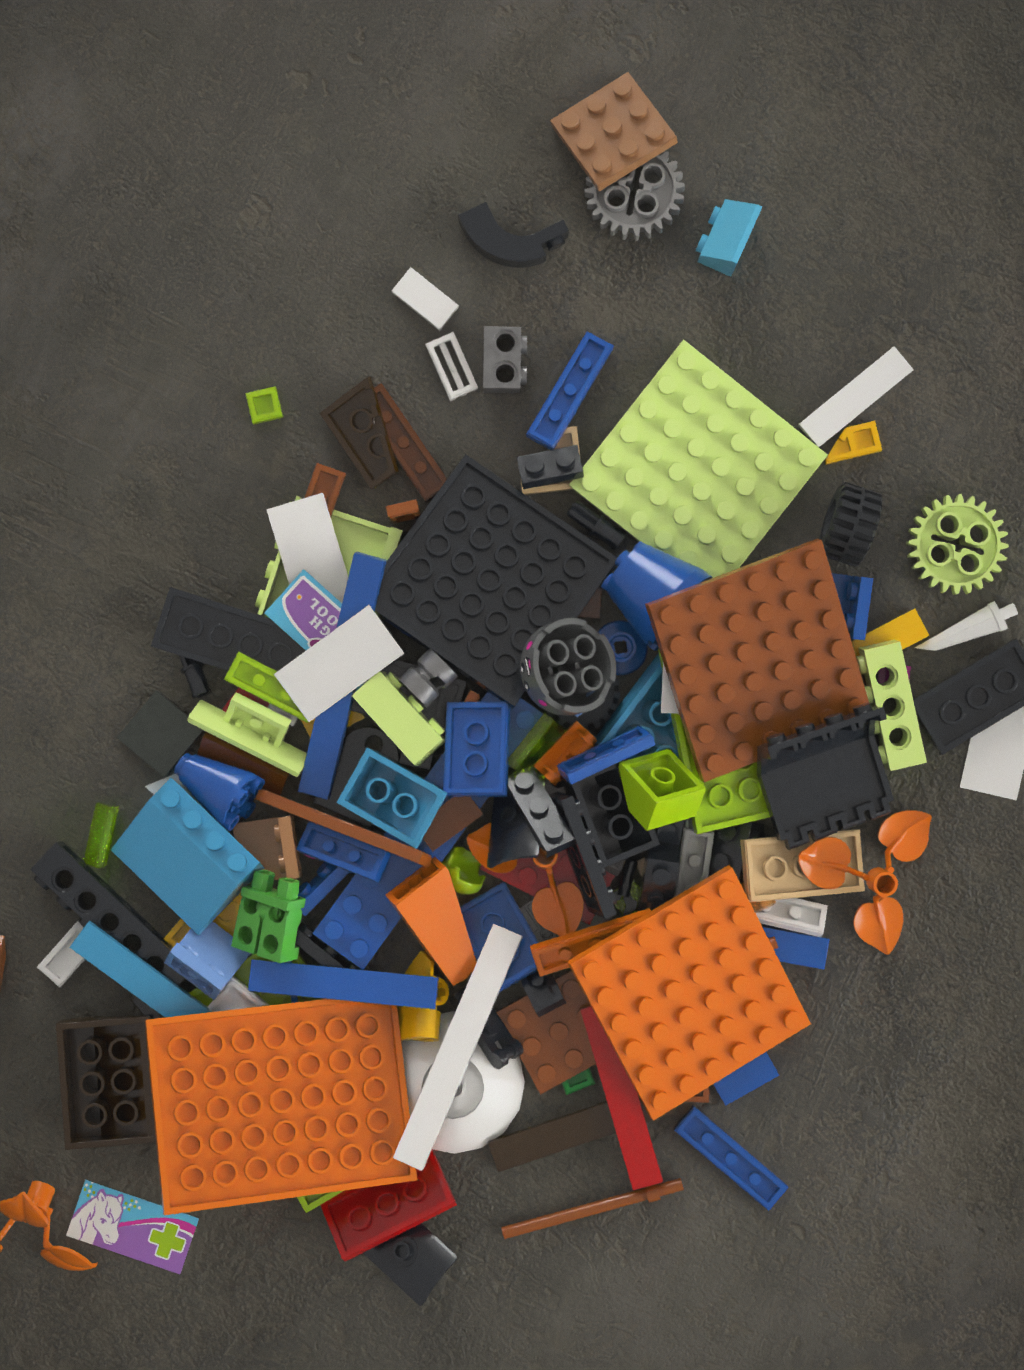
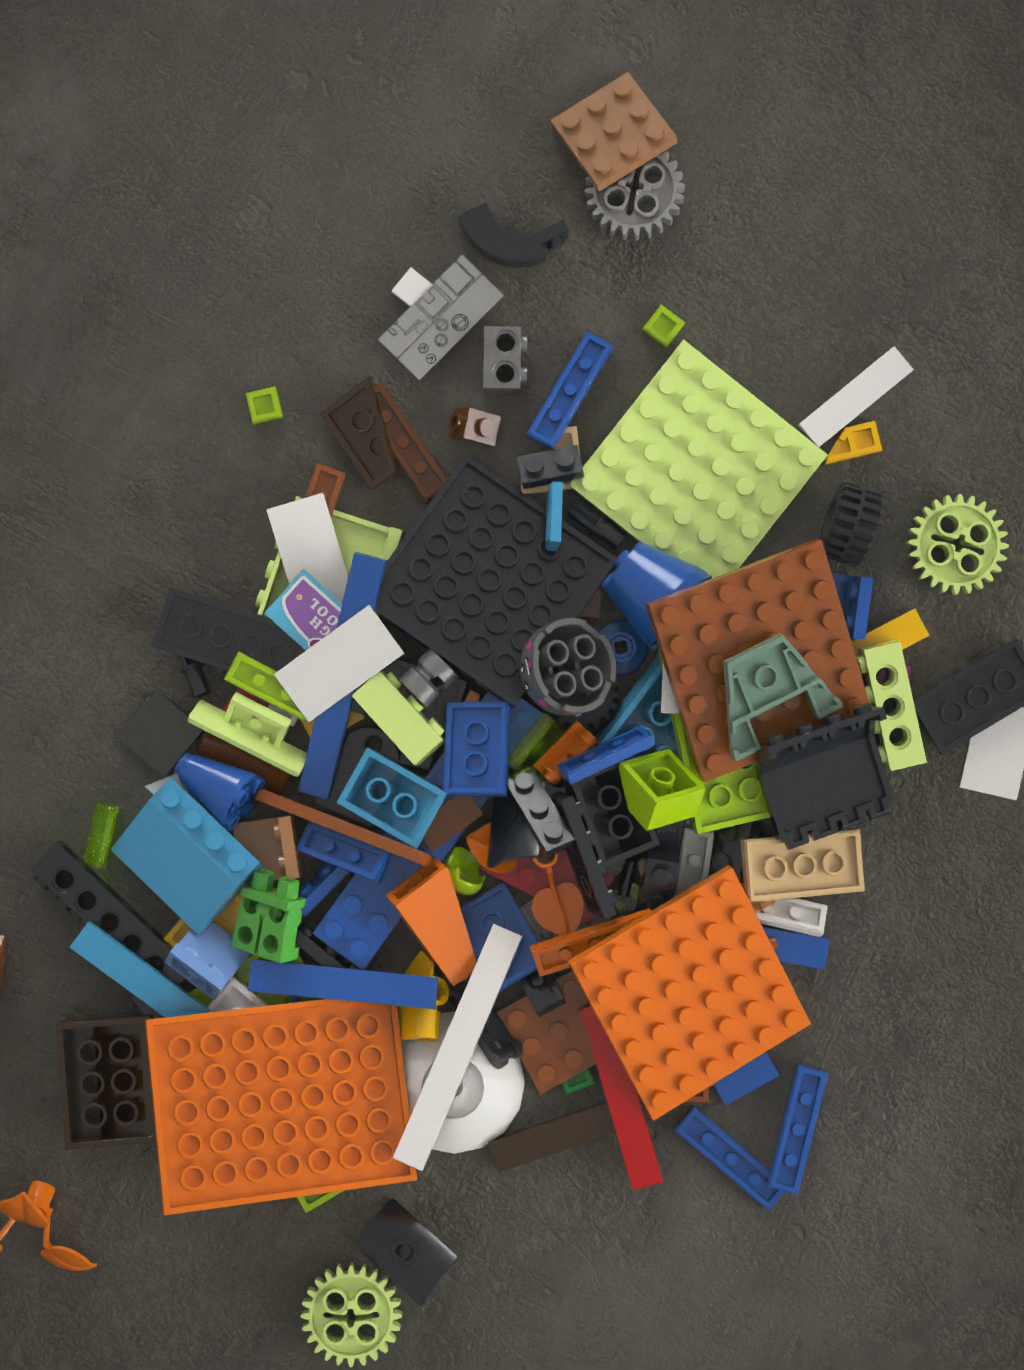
white tile [37,920,86,987] -> none
sticker [66,1180,199,1274] -> none
red plate [320,1149,457,1262] -> none
dark orange tile [386,499,421,524] -> none
white tile [425,332,478,402] -> none
dark orange bar [501,1178,684,1239] -> none
medium azure slope [696,199,762,277] -> none
orange plant [798,810,932,955] -> none
white bar [915,601,1018,651] -> none
none -> yellowish green gear [300,1262,402,1367]
none -> light grey sticker [378,255,504,380]
none -> bracket [449,407,501,447]
none -> dark azure tile [545,481,563,551]
none -> lime tile [642,305,685,348]
none -> sand green wing [723,633,843,761]
none -> blue tile [766,1064,828,1195]

